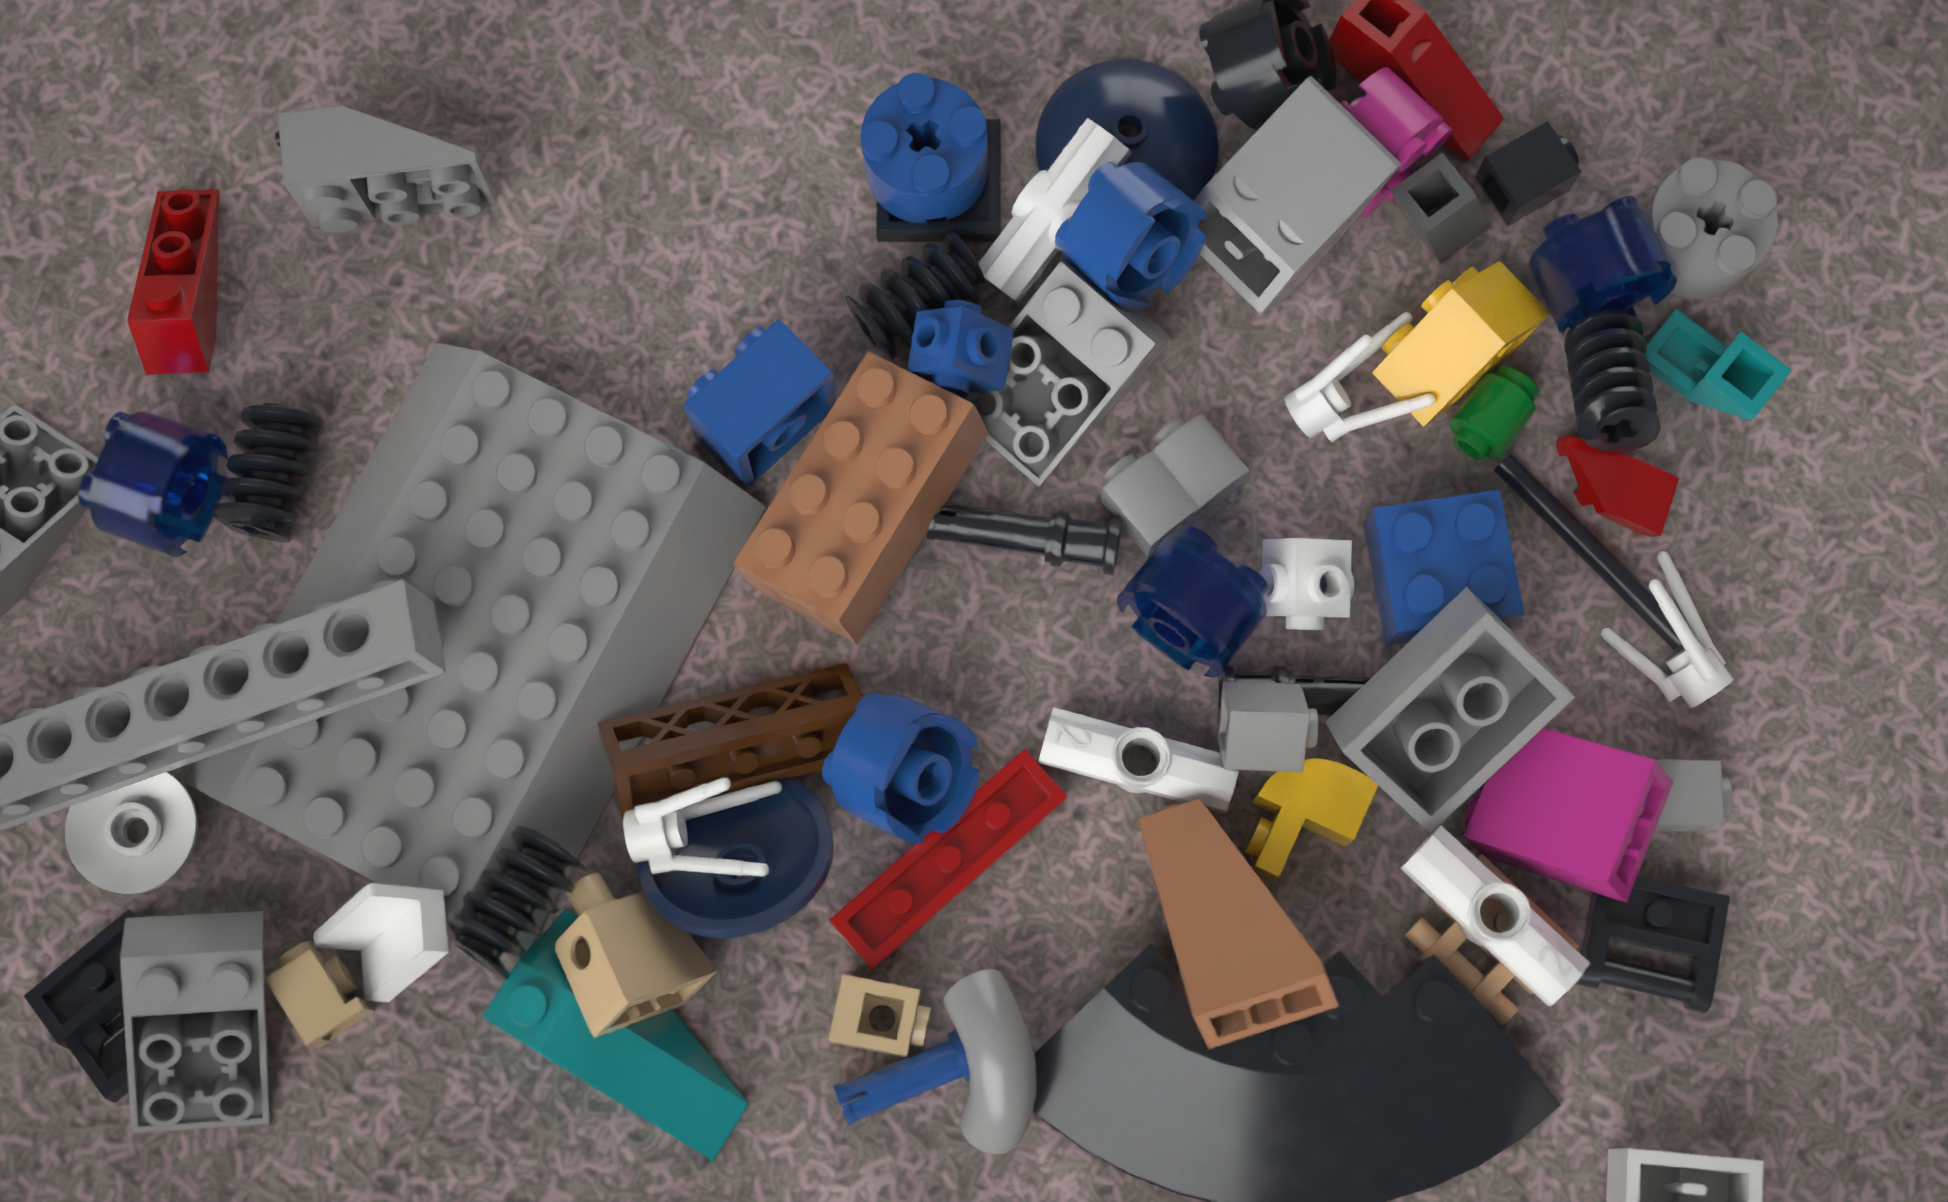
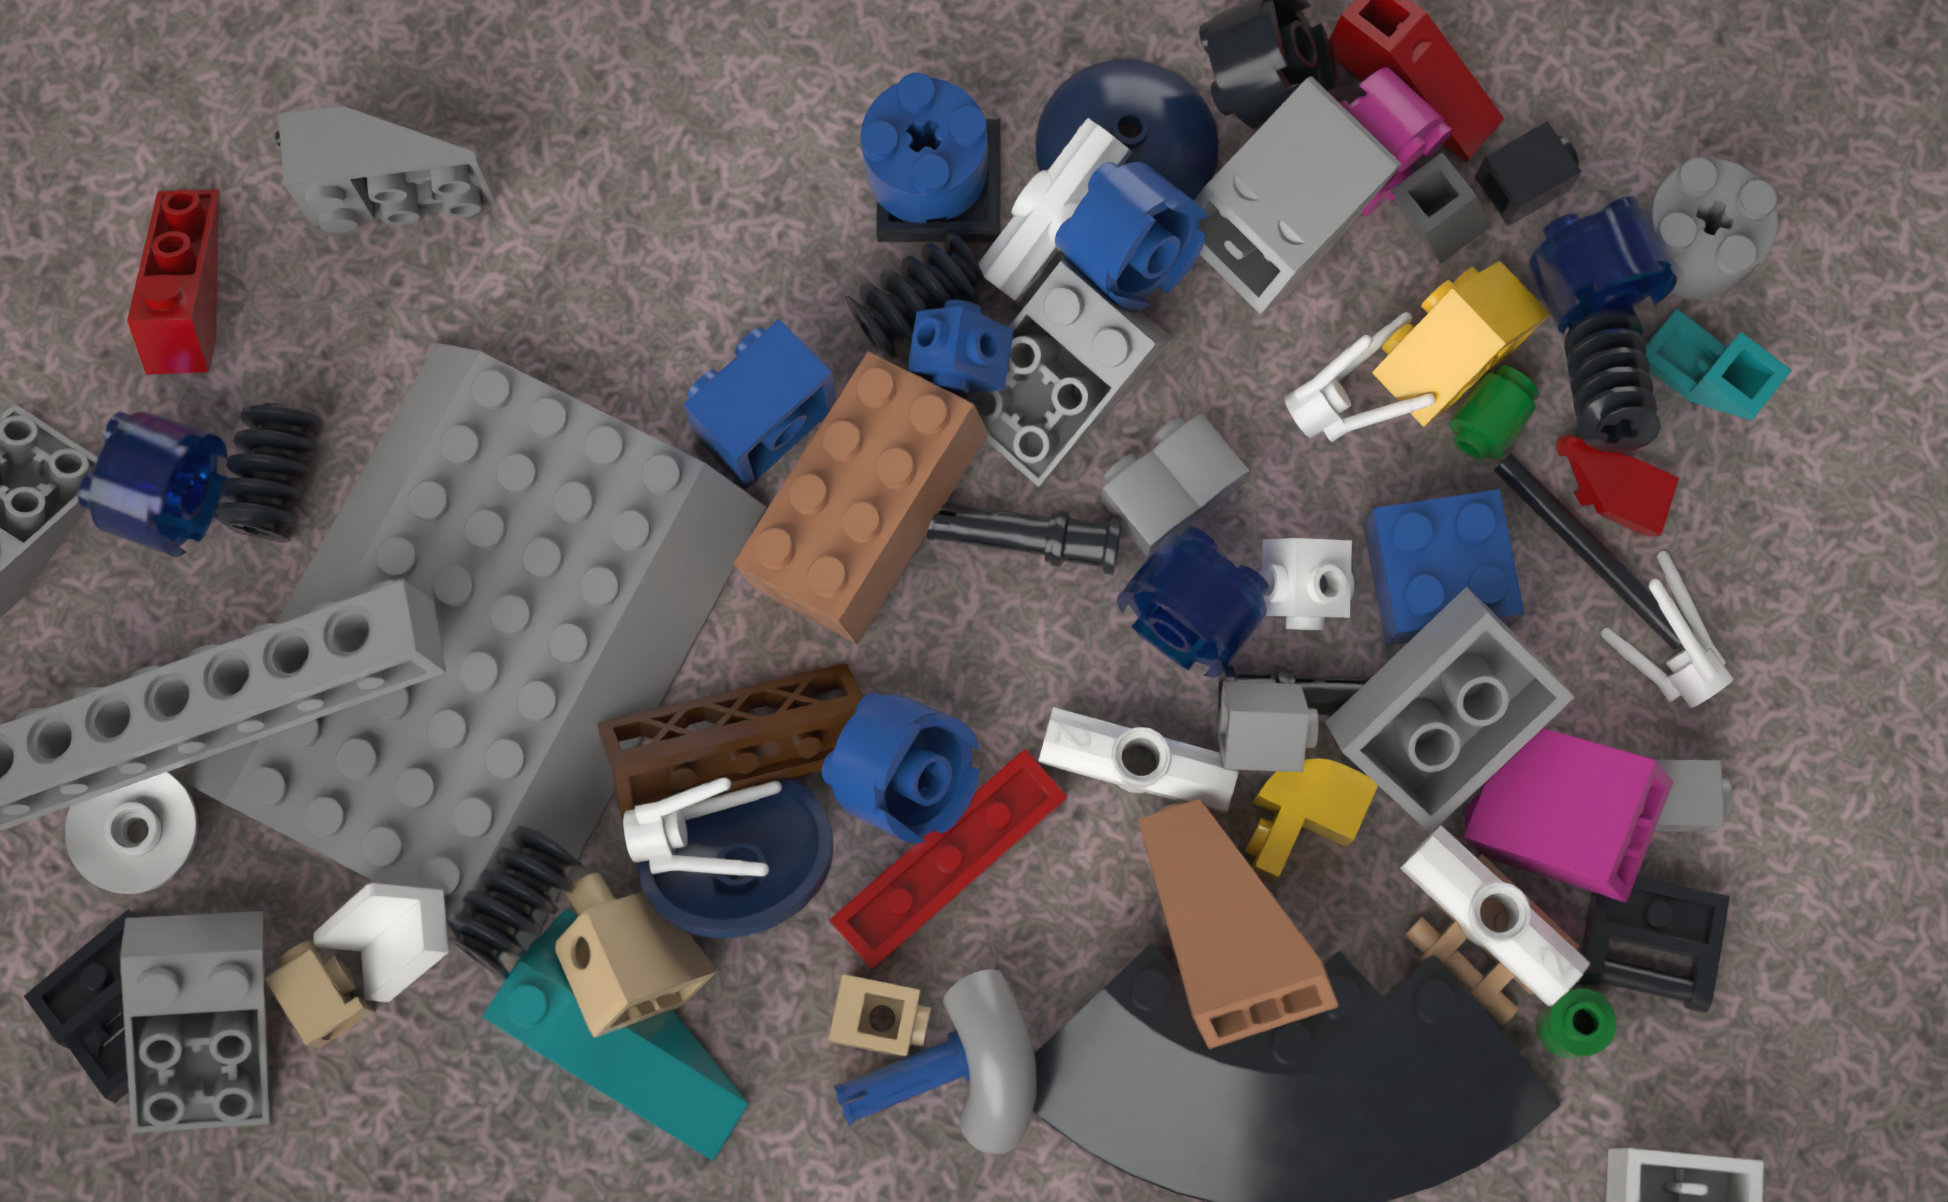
none -> green brick [1536,989,1616,1059]

